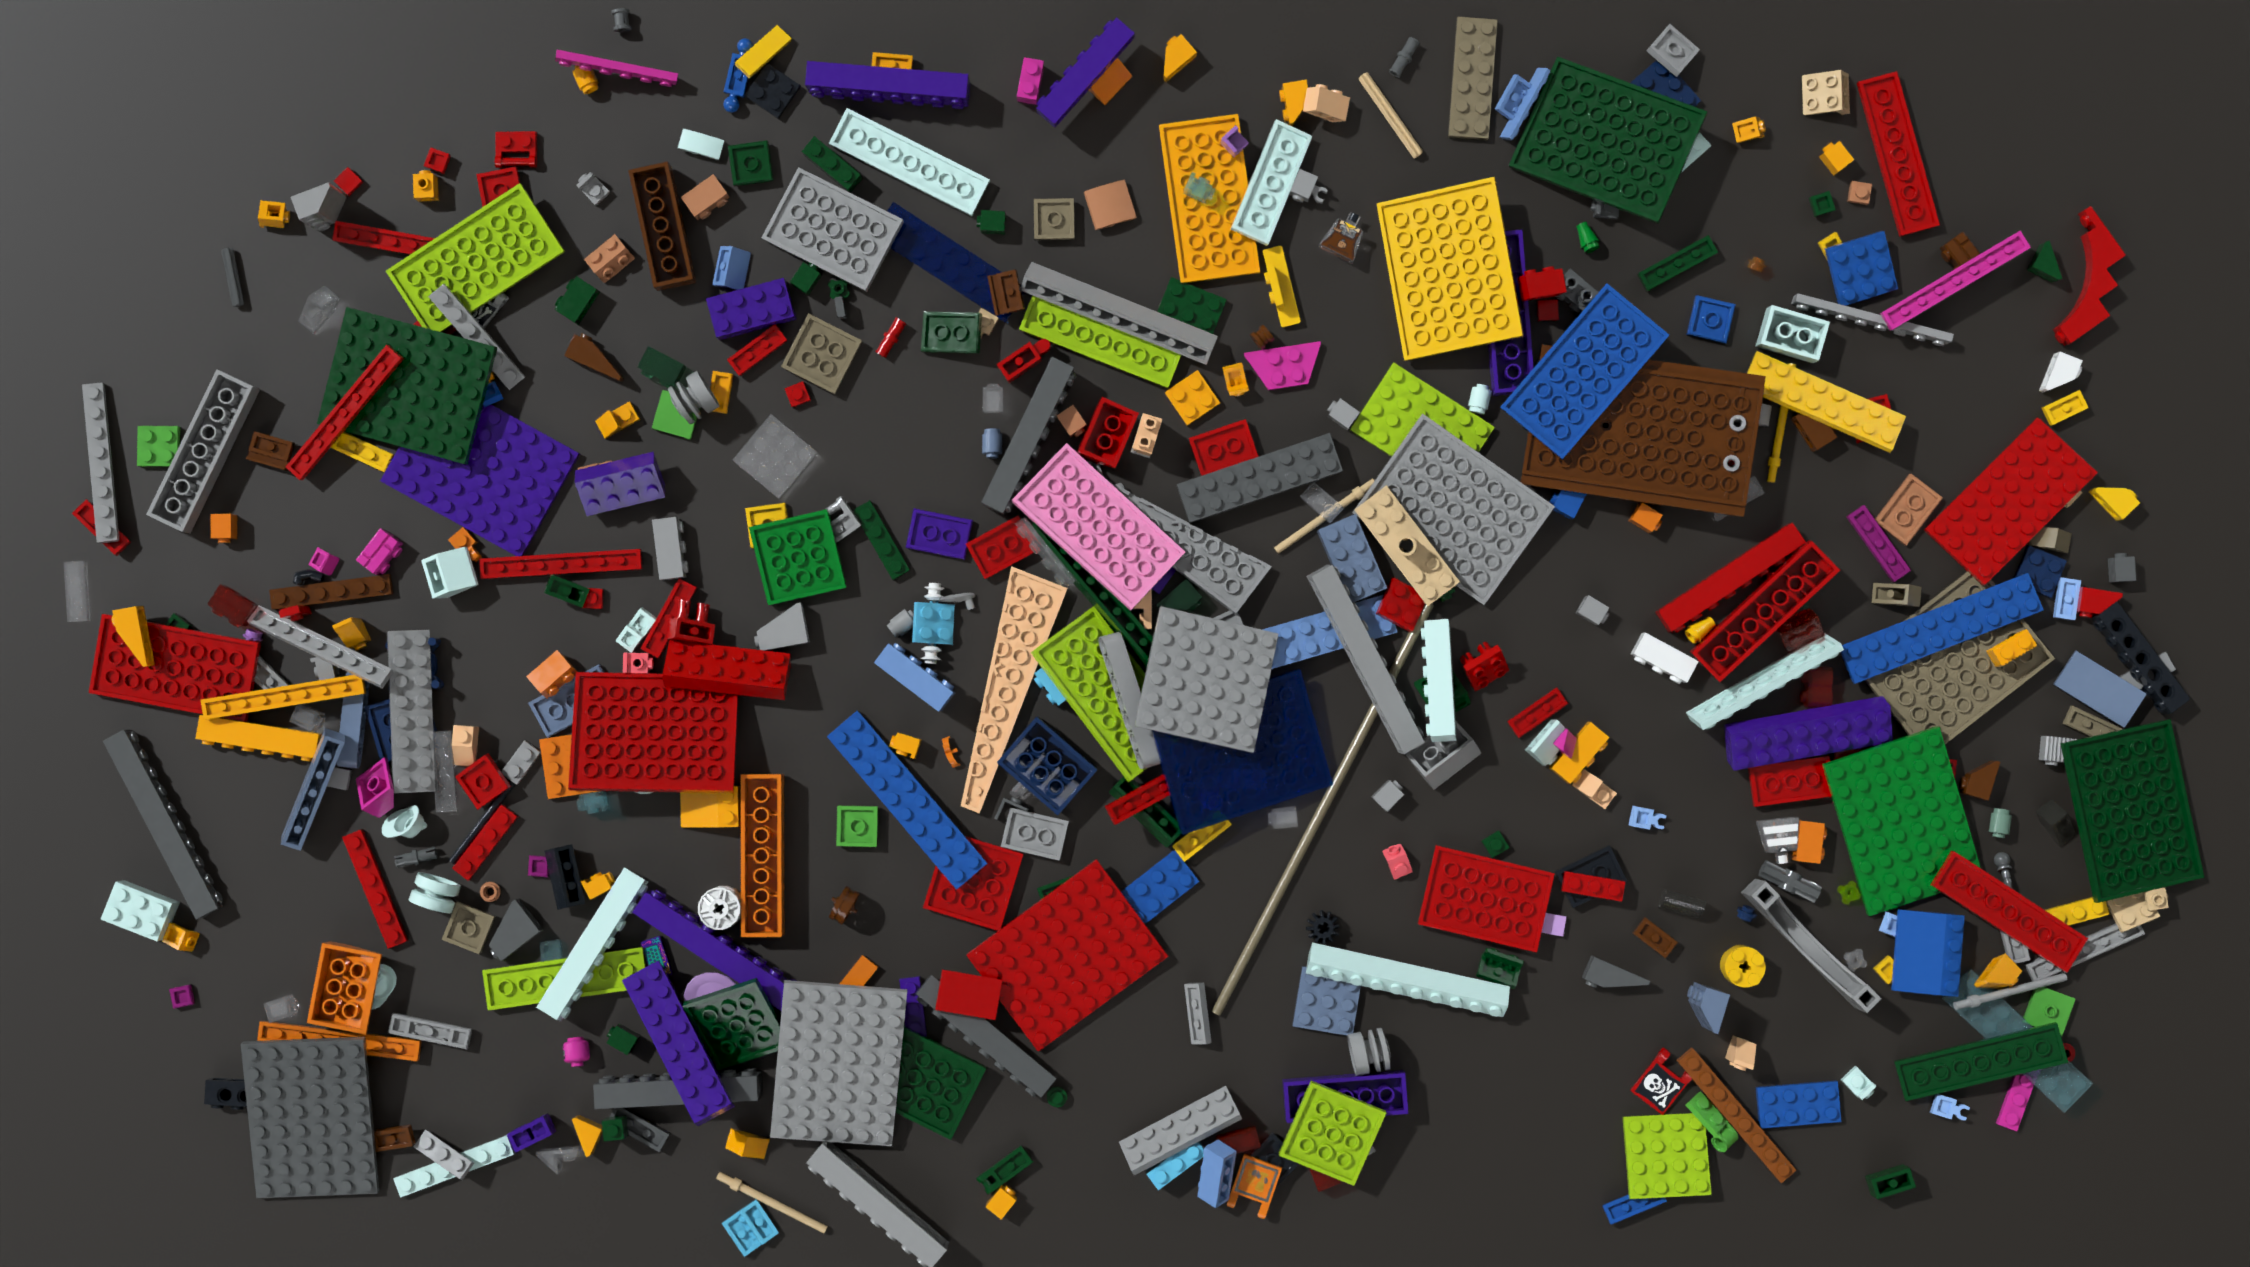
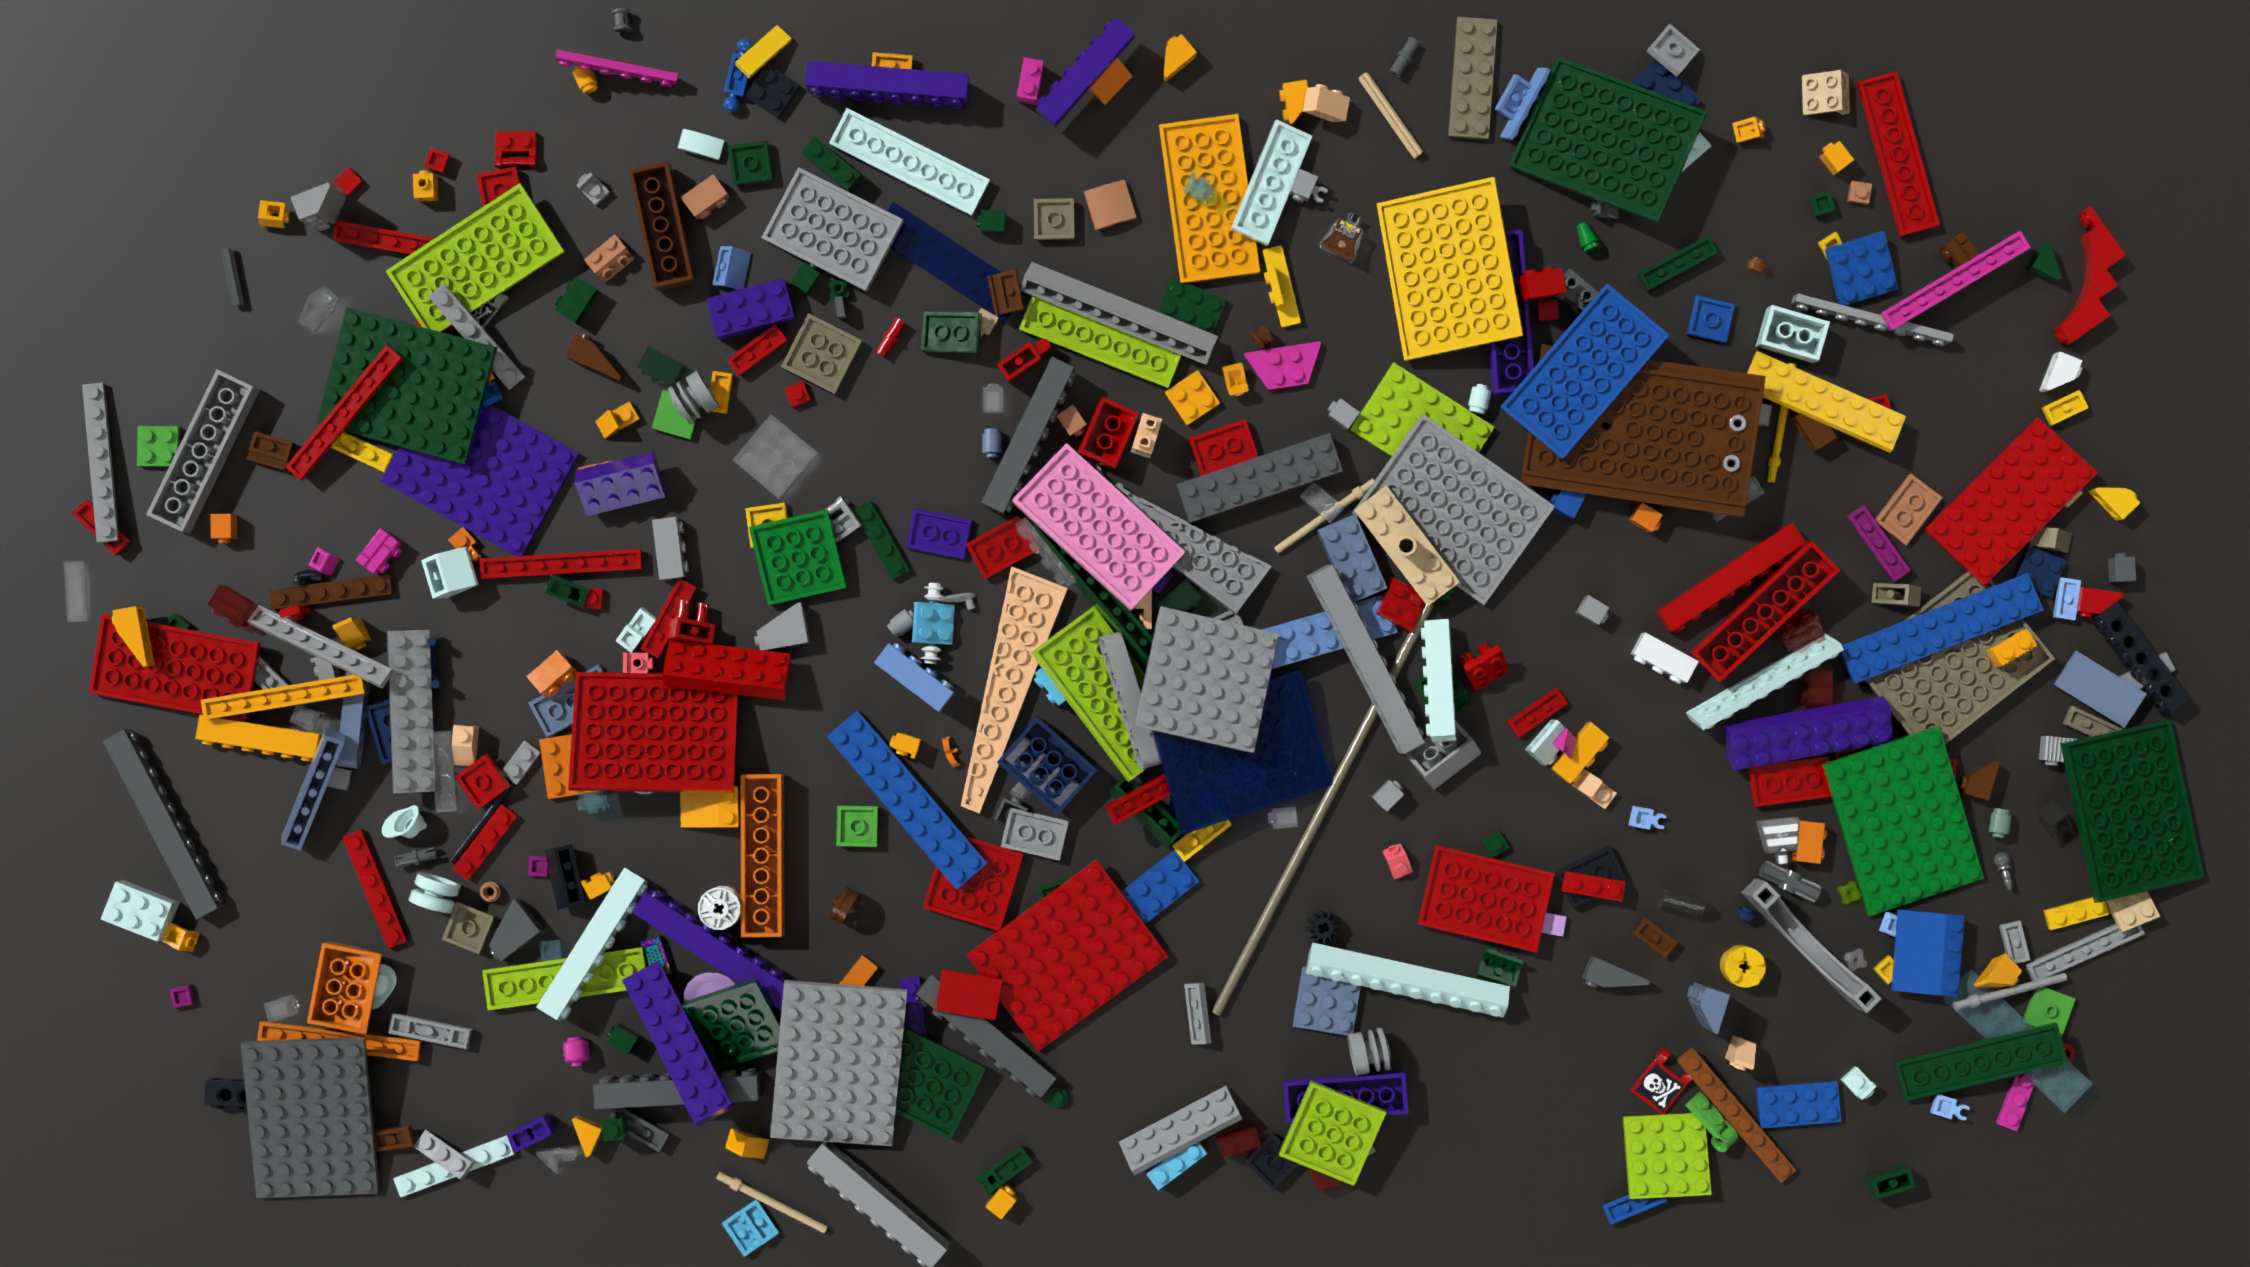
medium lavender plate [243,629,263,642] -> none
dark pink slope [356,757,394,818] -> none
medium blue brick [1197,1140,1237,1208] -> none
medium lavender panel [1220,125,1249,158] -> none
orange flag [1227,1154,1282,1219] -> none
yellow cone [1685,616,1716,644] -> none
red plate [1930,851,2088,973] -> none
tan bracket [2144,887,2169,911] -> none

